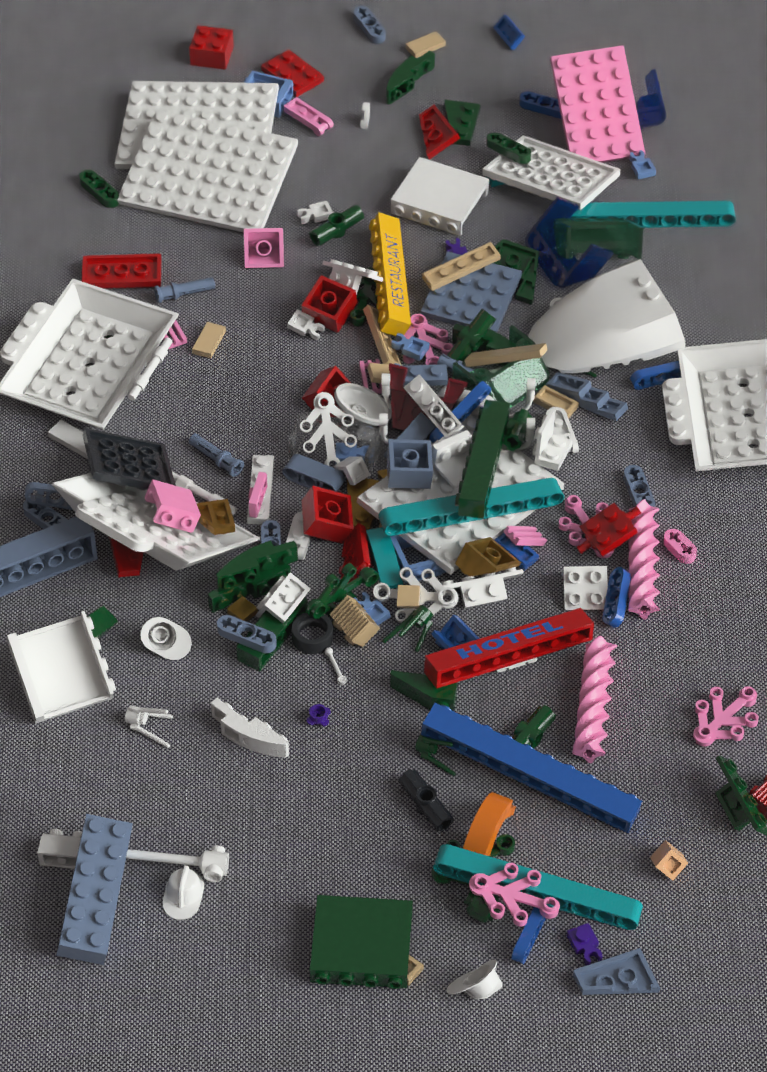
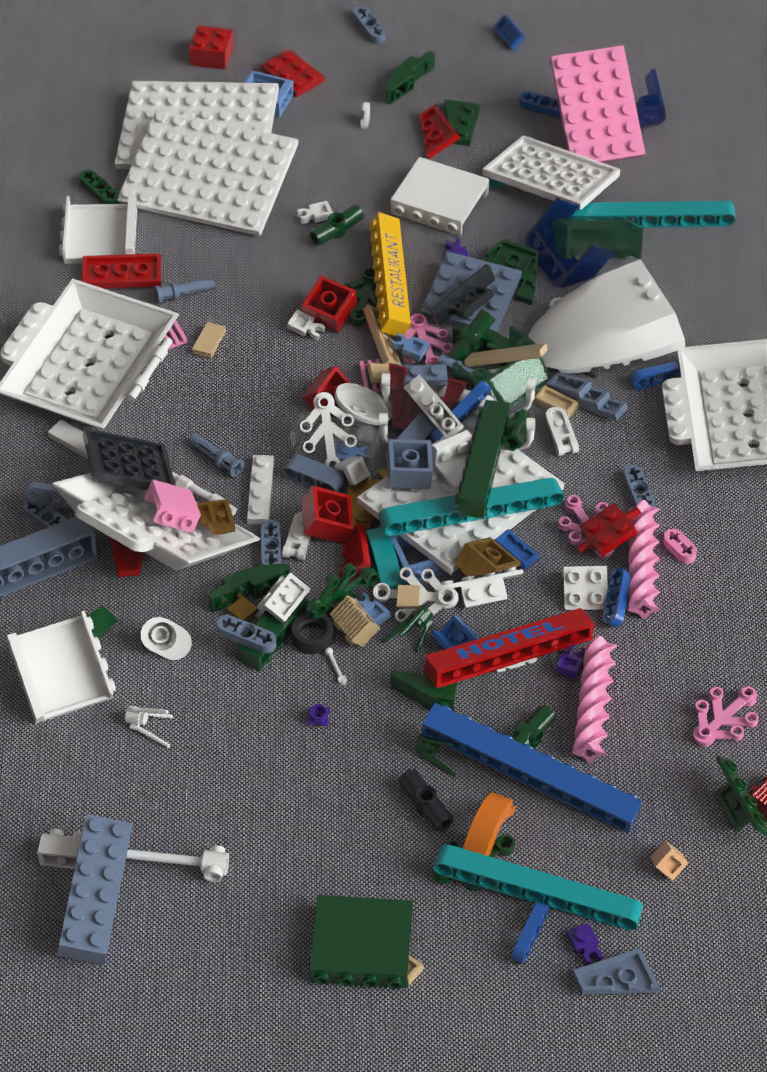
white piece [163,865,204,920] -> none
white slope [211,698,289,758] -> none
dark green slope [216,540,298,591] -> none
bright pink slope [244,228,284,268] -> none
bright pink plate [248,472,268,518] -> none
bright pink plate [283,97,334,136] -> none
white bracket [322,259,383,295] -> none
tan tile [406,31,446,58] -> none
tan tile [422,242,501,291] -> none
white piece [446,960,502,999] -> none
dark green head [464,891,499,923] -> none
bright pink plant [469,863,560,926] -> none
dark green beam [486,132,531,164] -> none
bright pink tile [503,526,547,546] -> none
white bracket [533,408,572,471] -> none
medium blue plate [630,150,656,179] -> none
none -> white panel [59,195,137,264]
none -> black bracket [431,264,495,325]
none -> dark purple plate [555,645,585,679]

